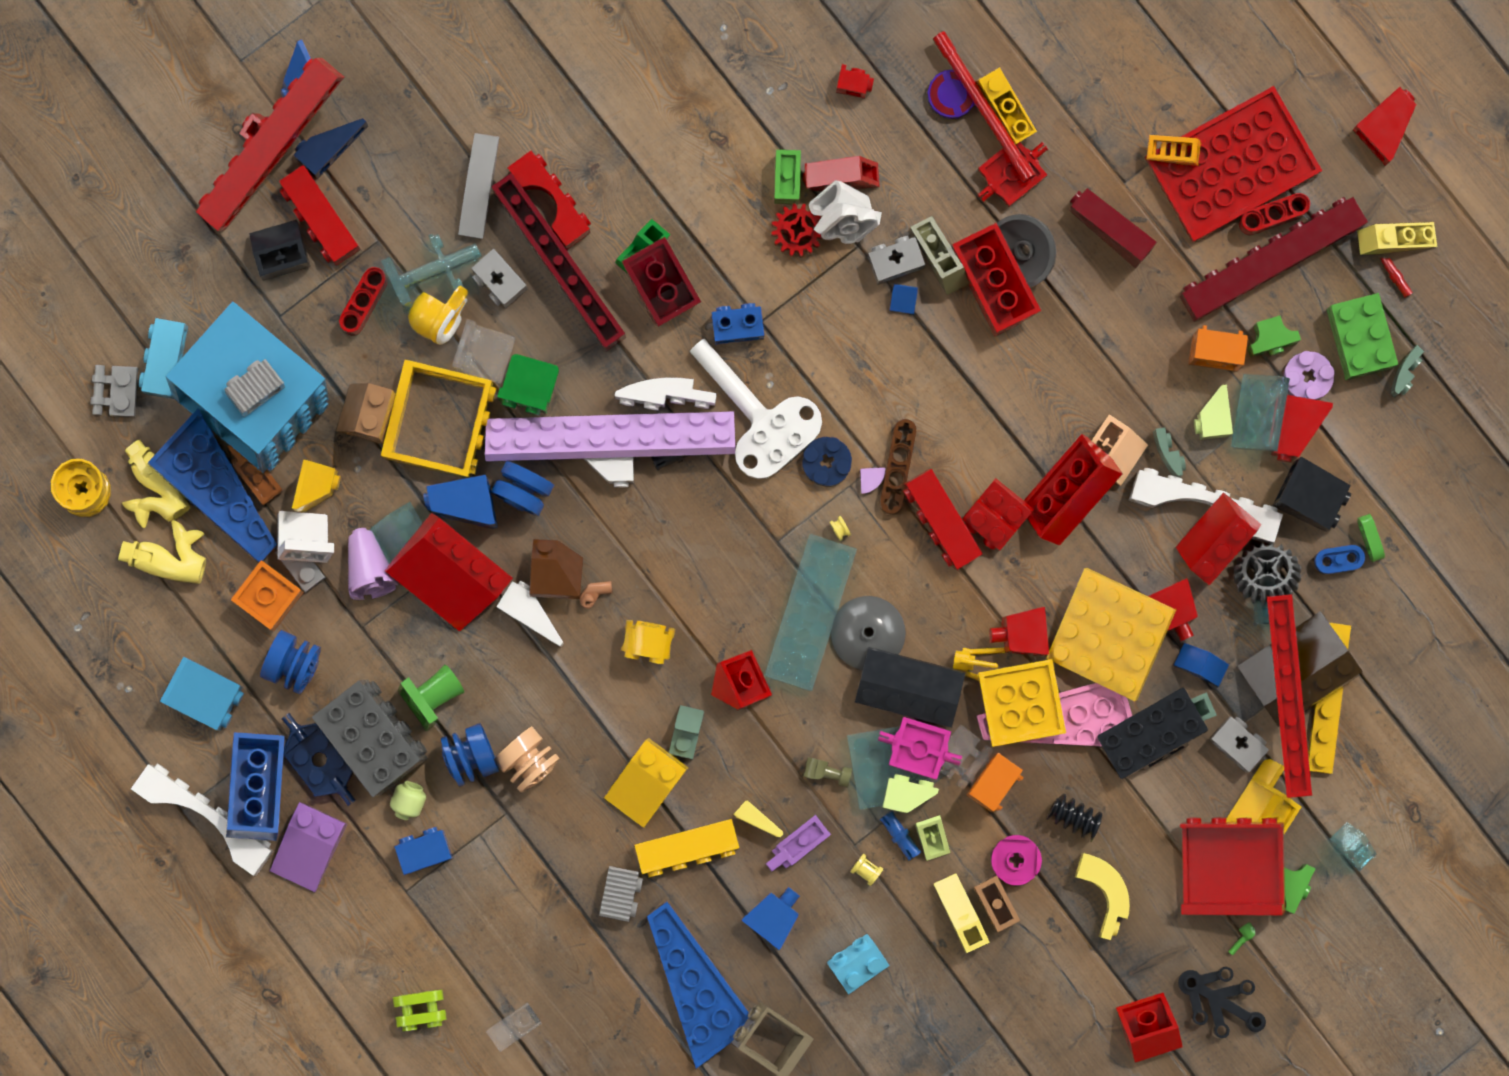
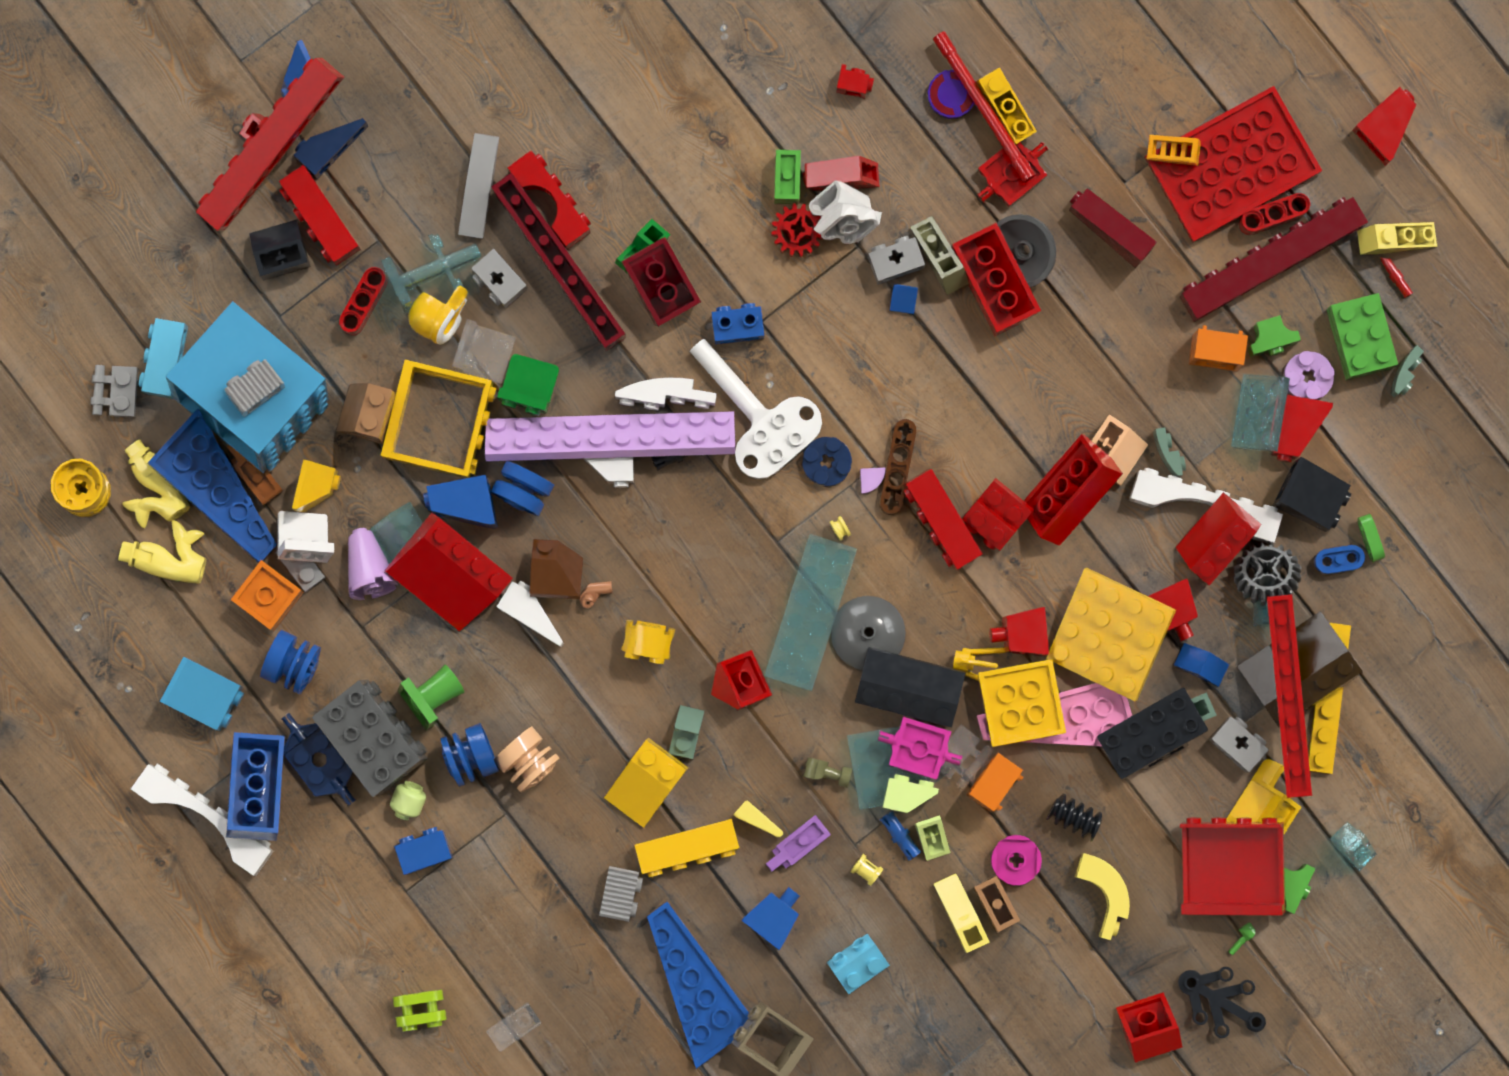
medium lavender slope [270,802,348,892] -> none
yellowish green slope [1194,385,1233,440] -> none

